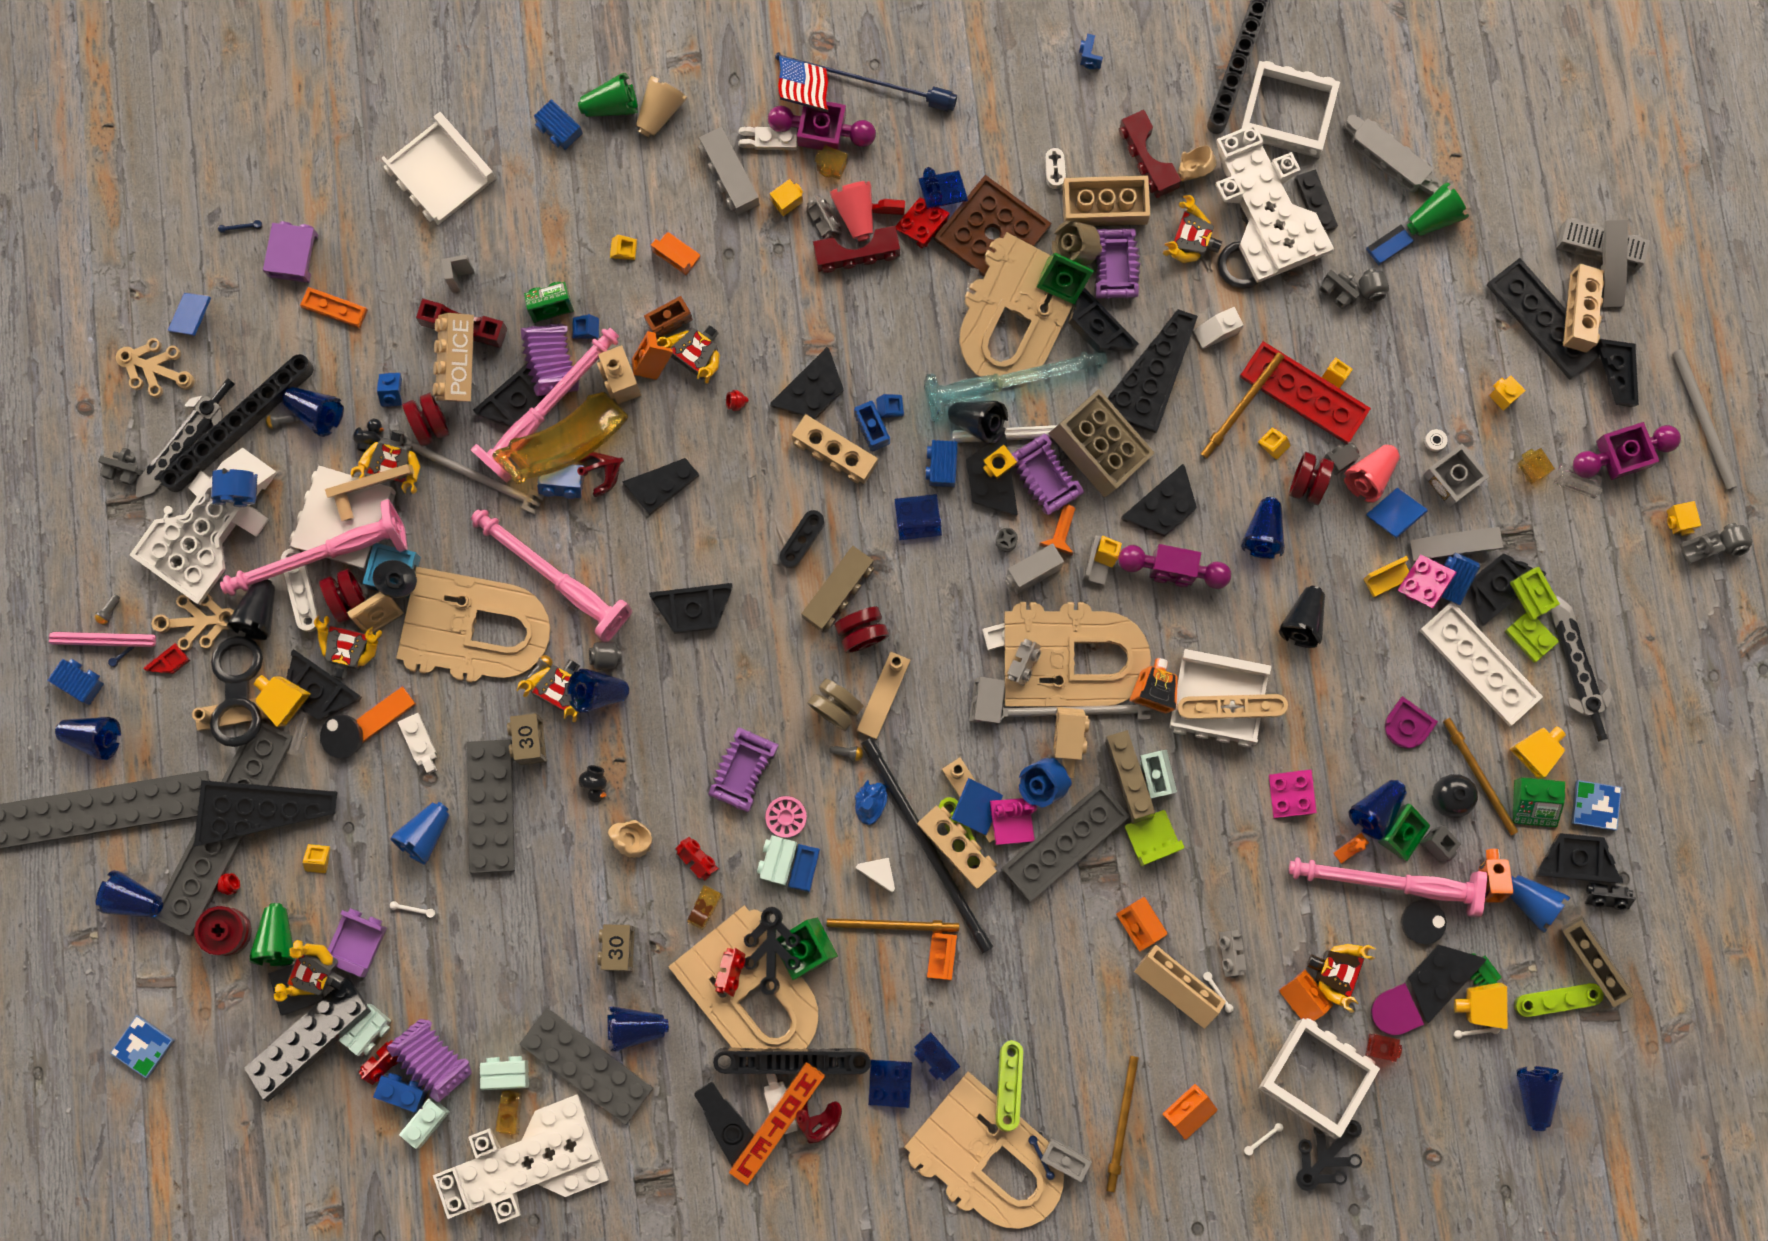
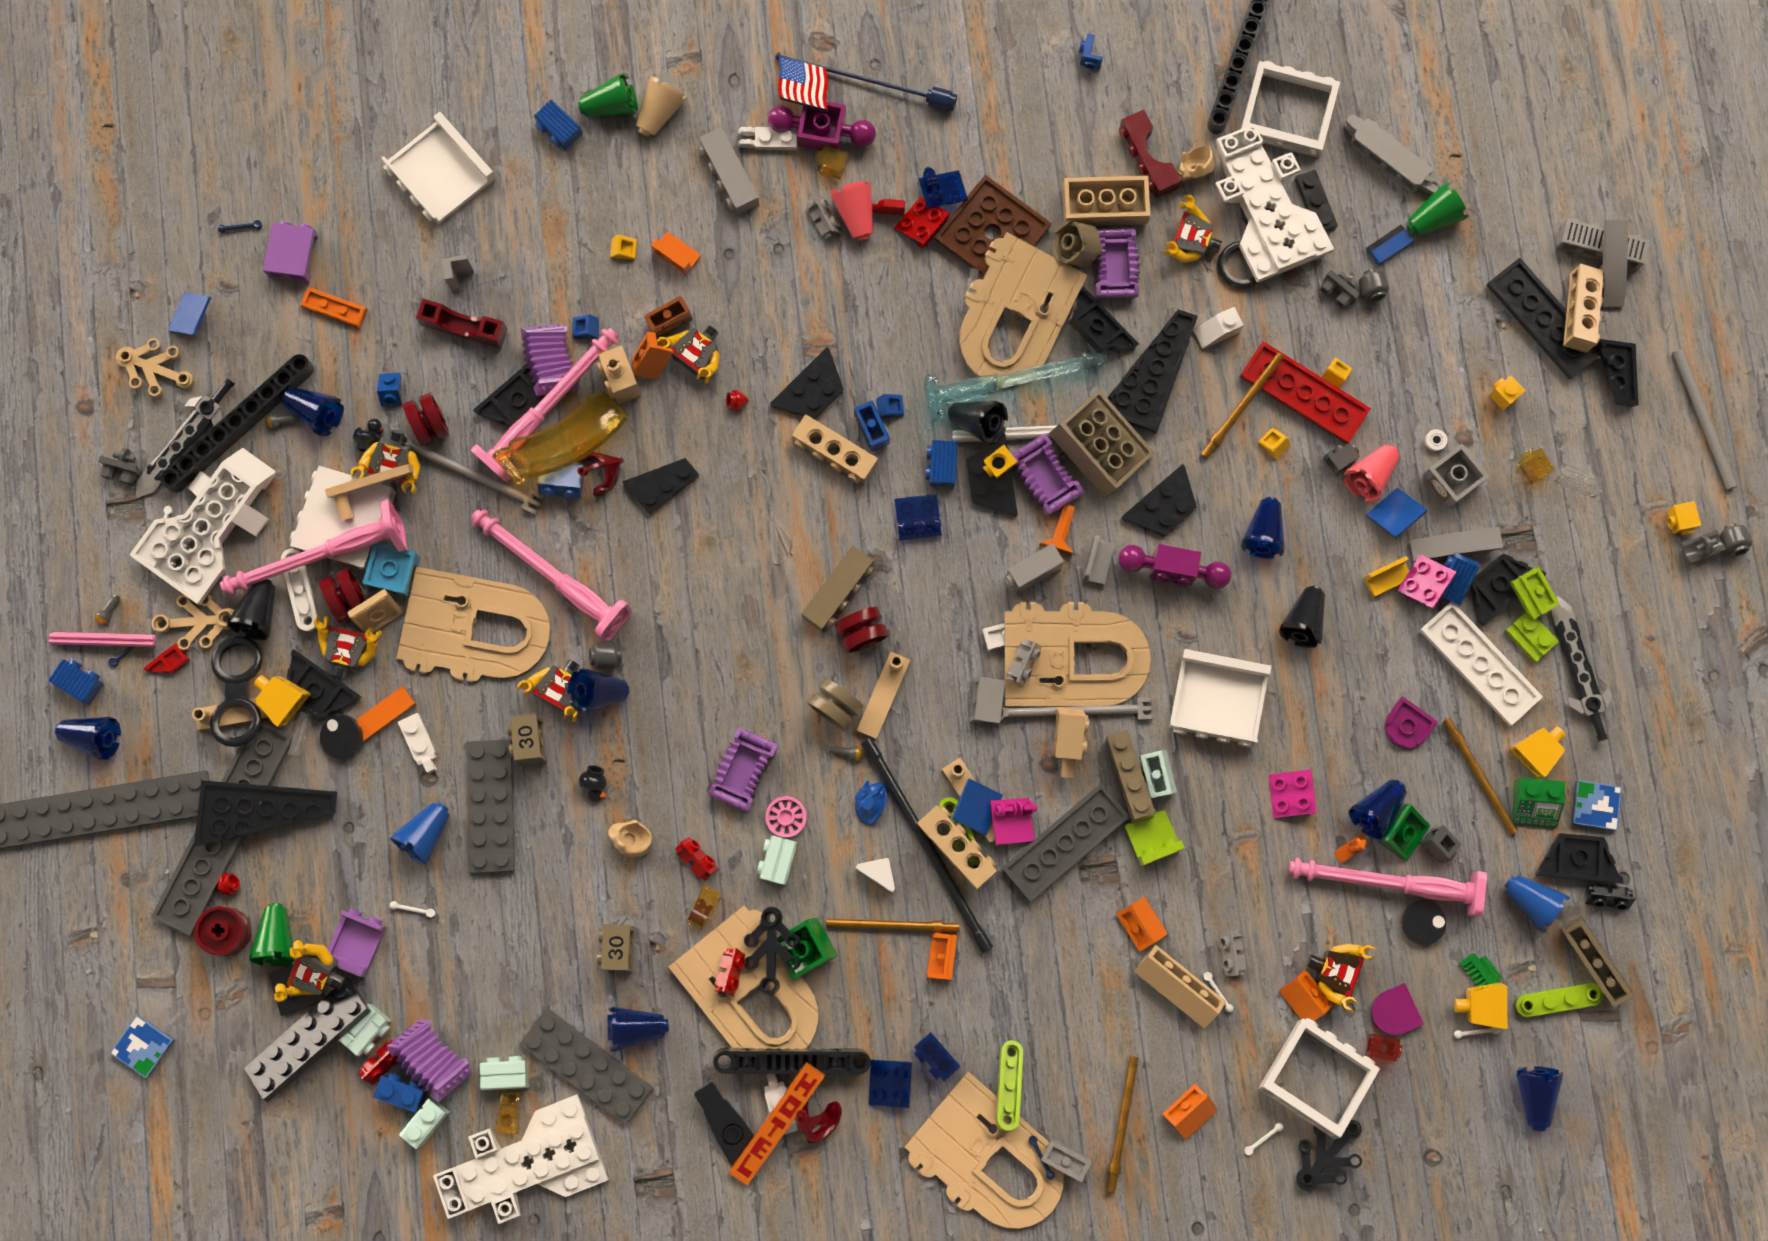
clear blue cone [95,870,164,918] -> none
blue brick [211,469,258,507] -> none
yellow slope [302,844,330,873] -> none
black dish [372,560,417,598] -> none
tan brick [433,313,474,402] -> none
green slope [524,281,574,323] -> none
dark grey piece [526,655,553,680] -> none
black wing [649,583,733,634] -> none
yellow brick [770,179,803,217] -> none
black plate [780,510,824,568] -> none
blue tile [788,844,820,892] -> none
dark red arch [813,226,900,273] -> none
dark grey wheel [996,528,1018,552] -> none
blue brick [1019,758,1072,807] -> none
green slope [1036,253,1093,304] -> none
white beam [1045,148,1066,189] -> none
yellow slope [1094,536,1122,567] -> none
torso [1130,658,1178,714] -> none
tan piece [1177,694,1288,719] -> none
dark red wheel [1289,451,1334,506] -> none
black wing [1408,944,1486,1023] -> none
black cylinder [1432,774,1478,818] -> none
orange torso [1479,849,1513,903] -> none
magenta brick [1573,422,1681,480] -> none

